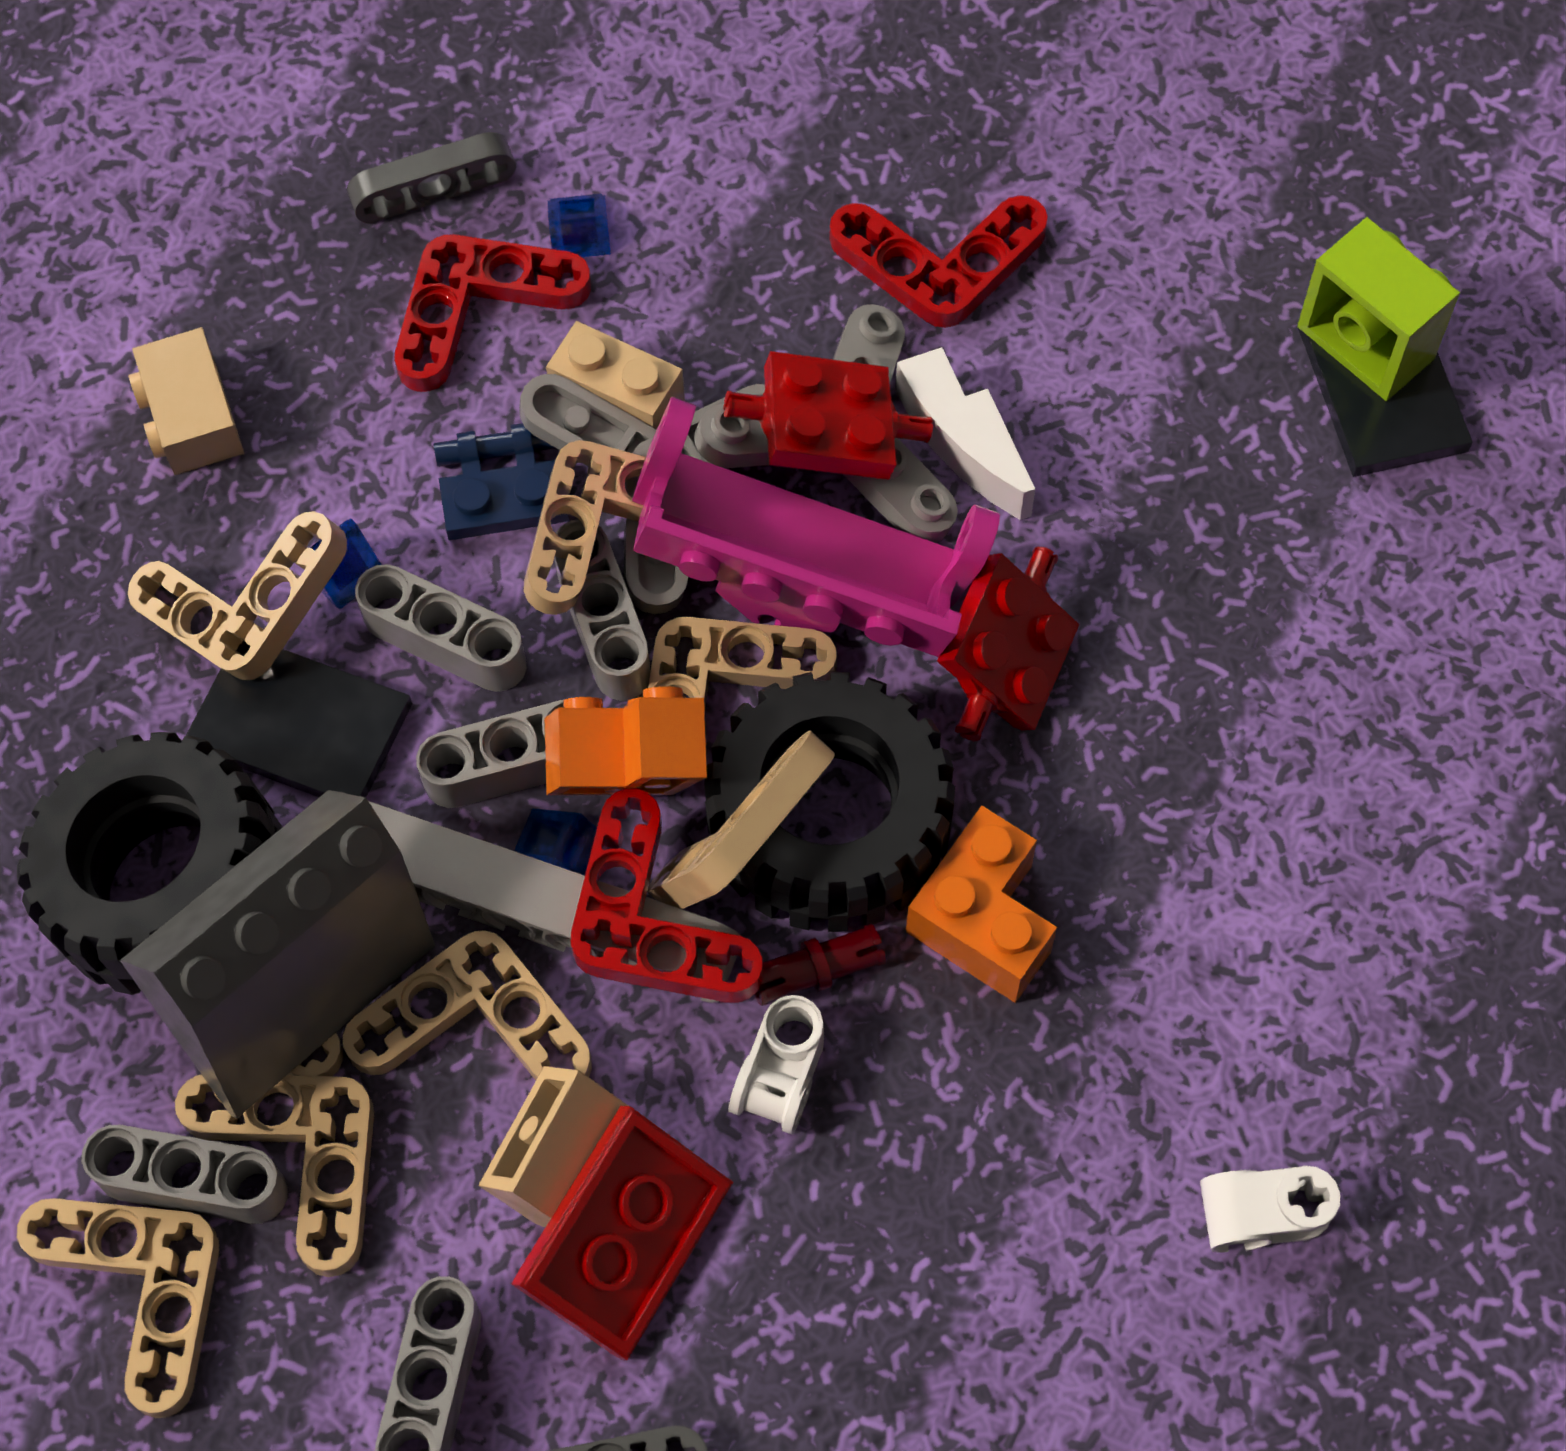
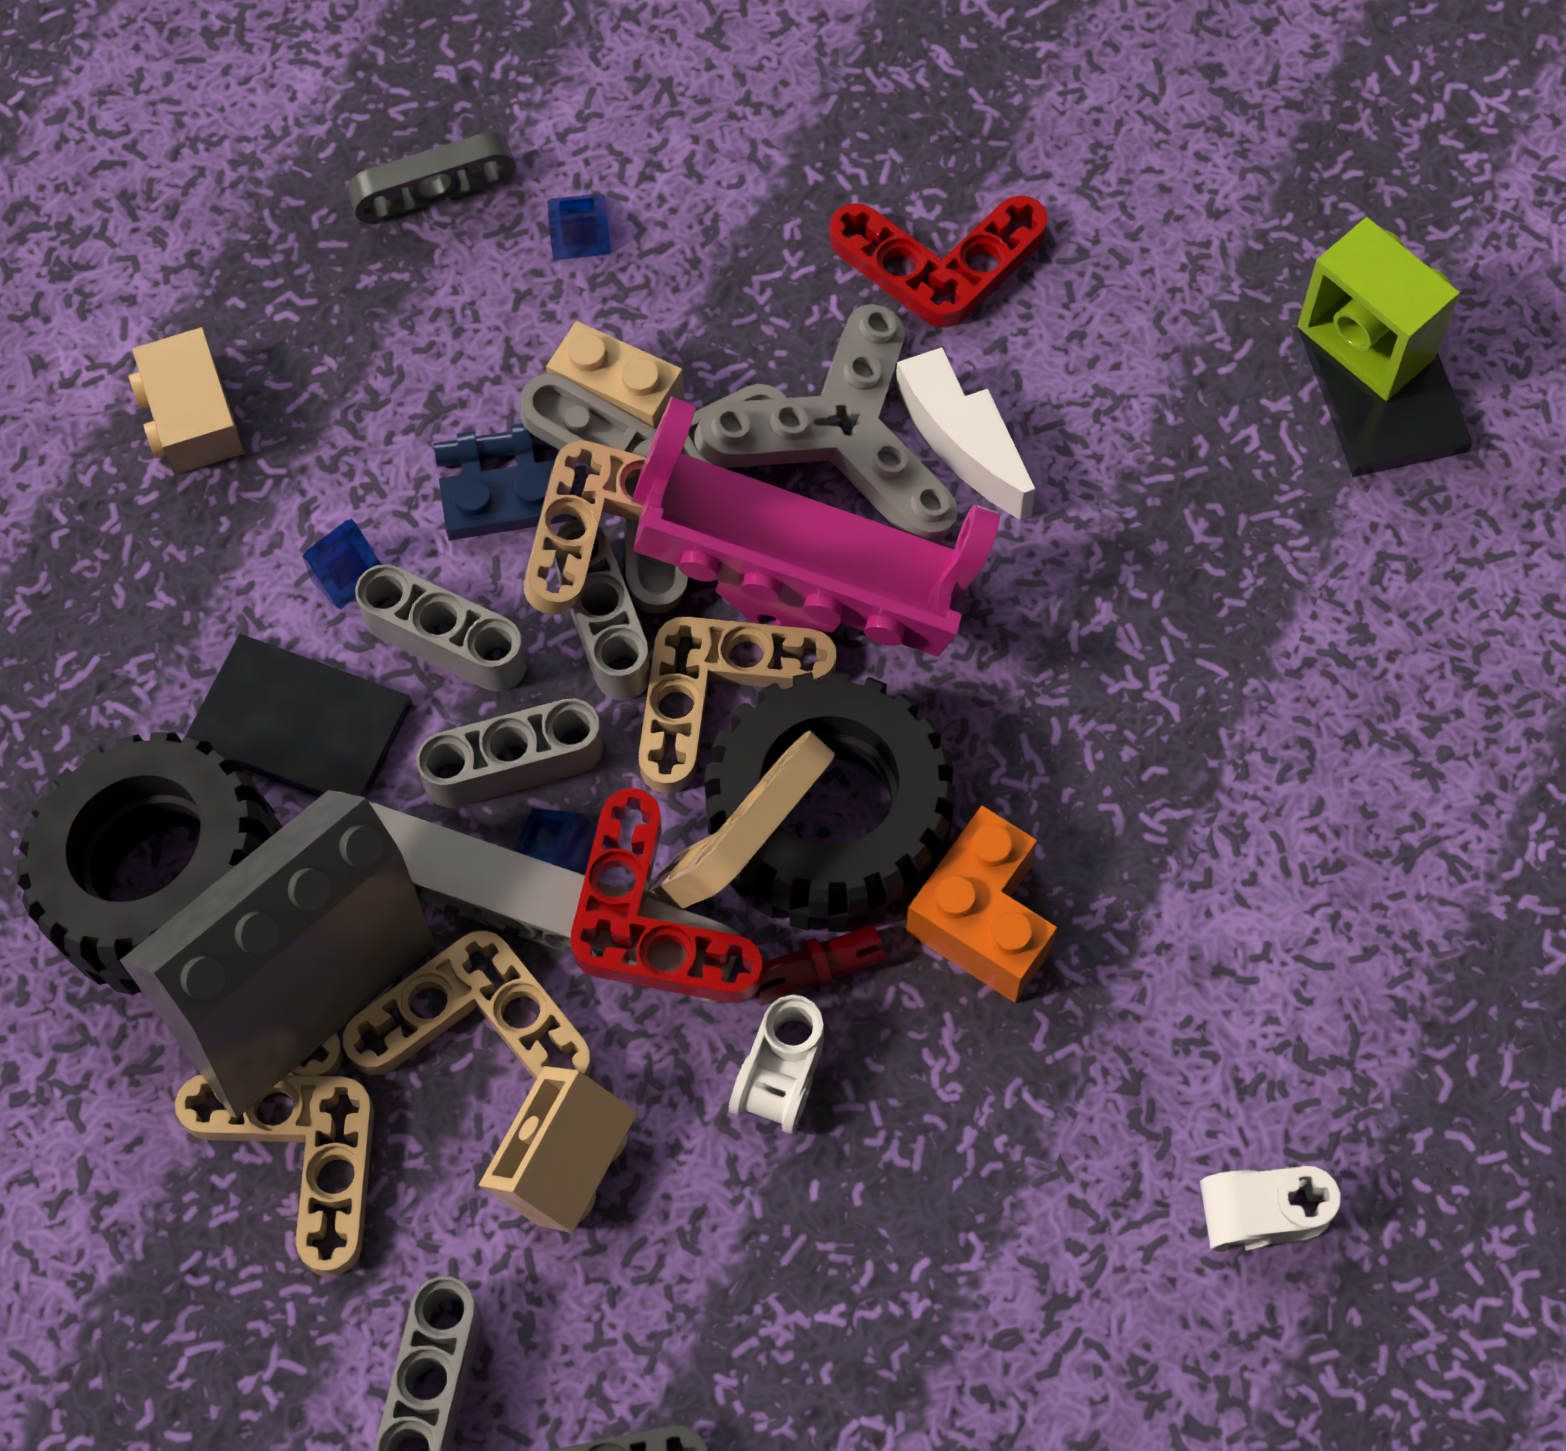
tan beam [17,1198,219,1418] -> none
light grey beam [82,1125,288,1224] -> none
tan beam [128,511,347,680] -> none
red beam [394,234,591,392] -> none
red tile [511,1106,733,1361] -> none
orange brick [545,686,707,795] -> none
red plate [723,351,933,480] -> none
red plate [937,547,1080,741] -> none

